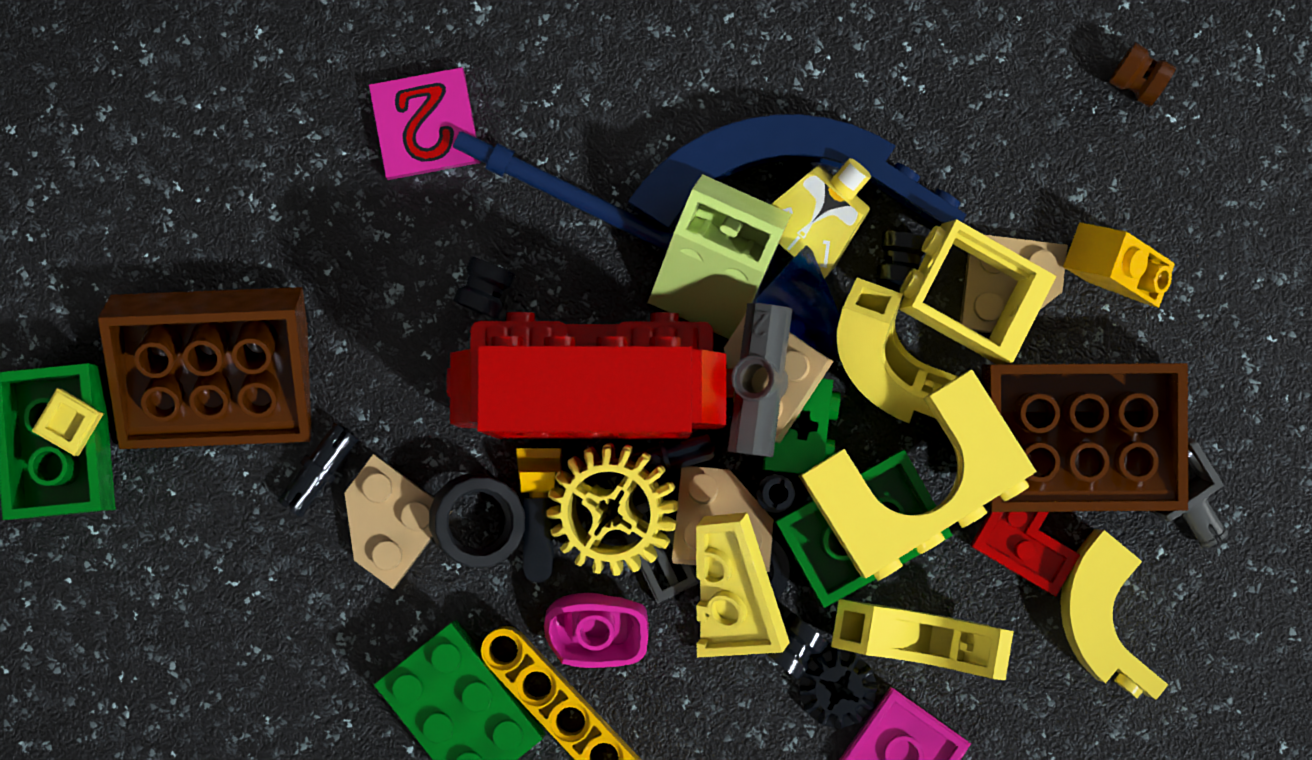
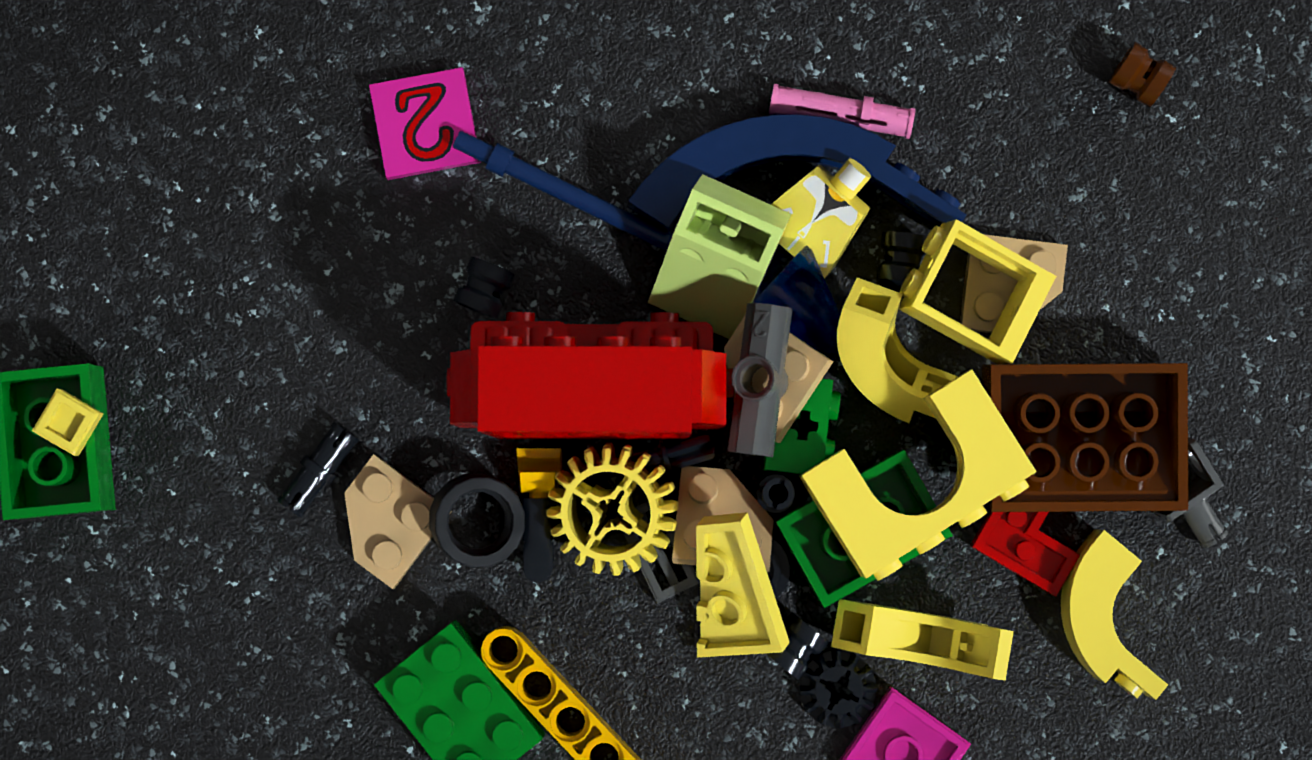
reddish brown slope [98,287,312,449] -> none
dark pink piece [544,593,649,668] -> none
yellow slope [1063,222,1175,308] -> none
none -> bright pink pin [769,84,915,139]

